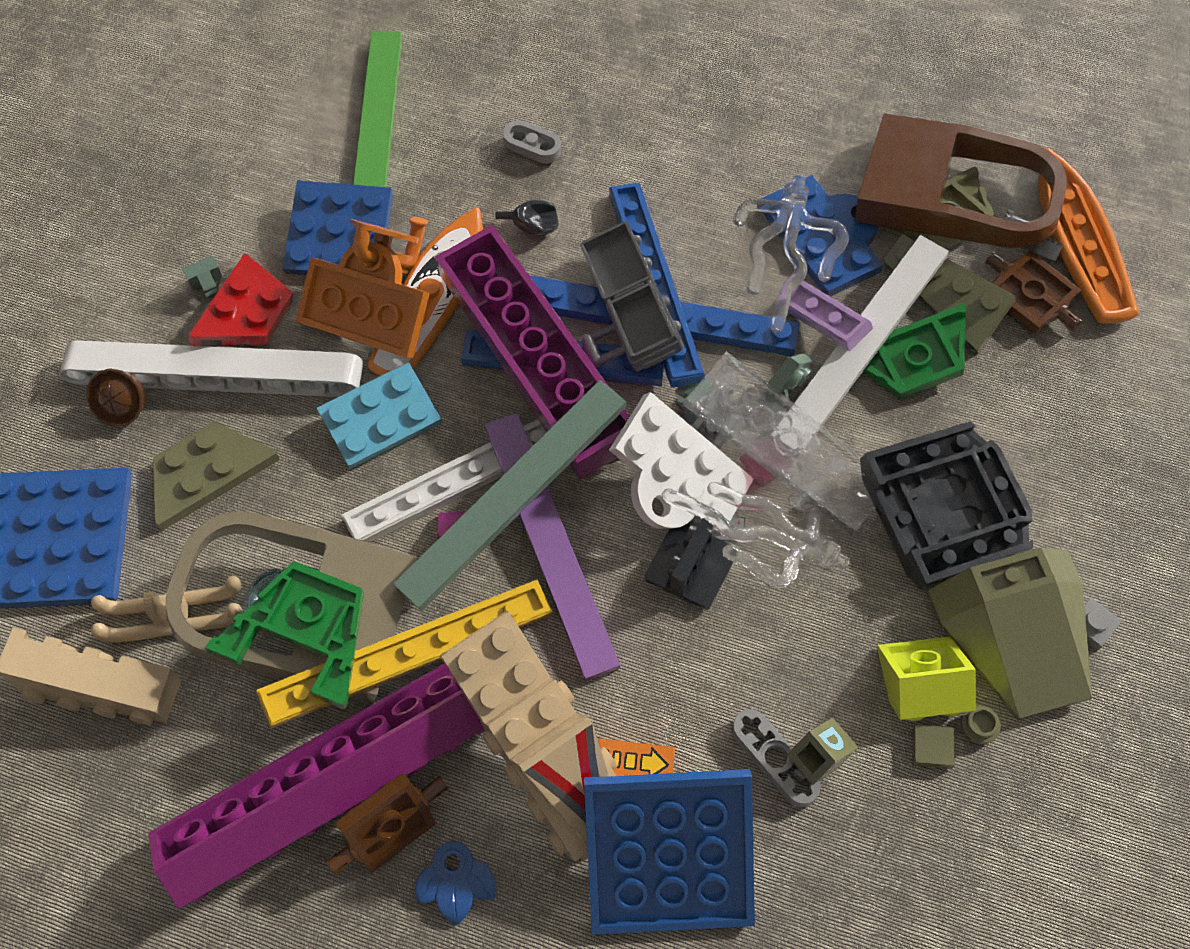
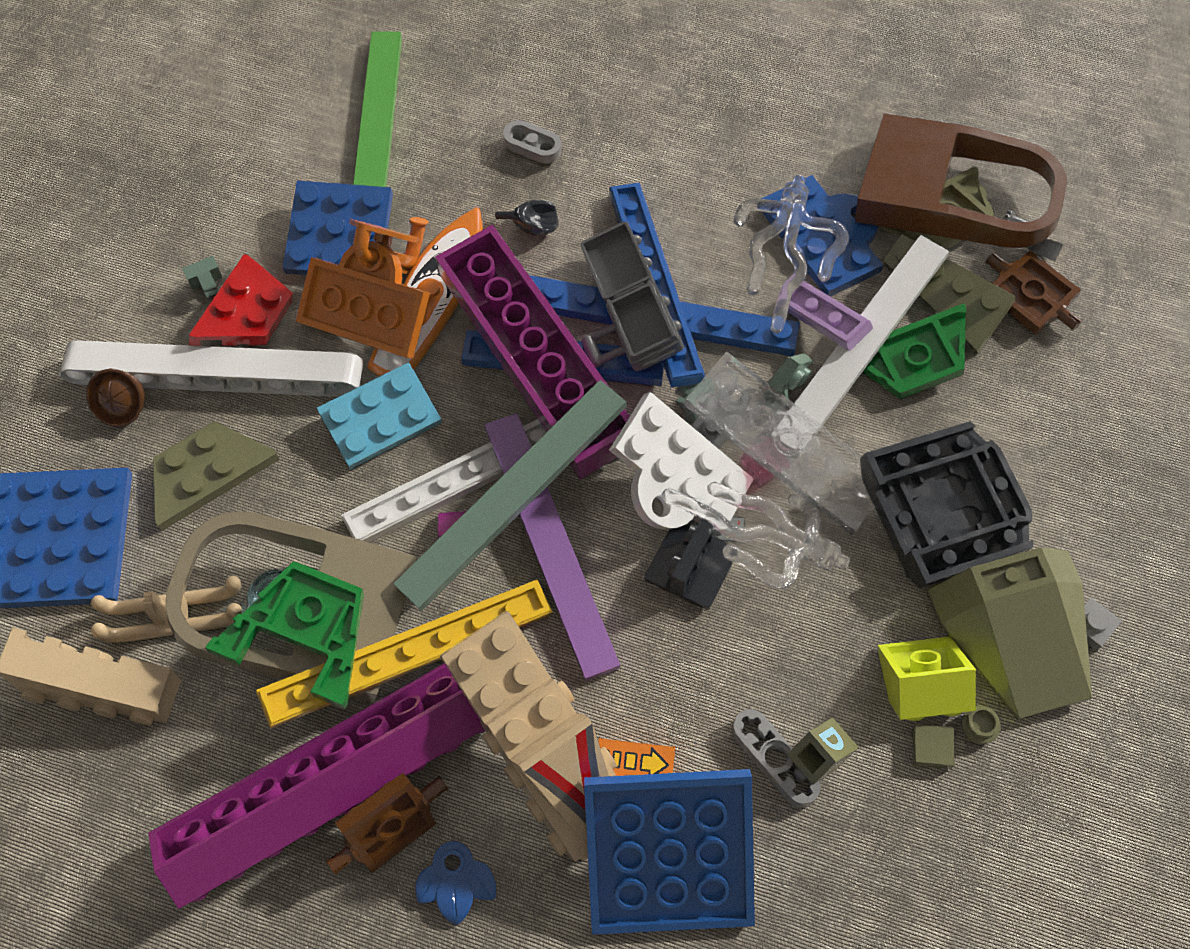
orange piece [1038,148,1139,324] -> none

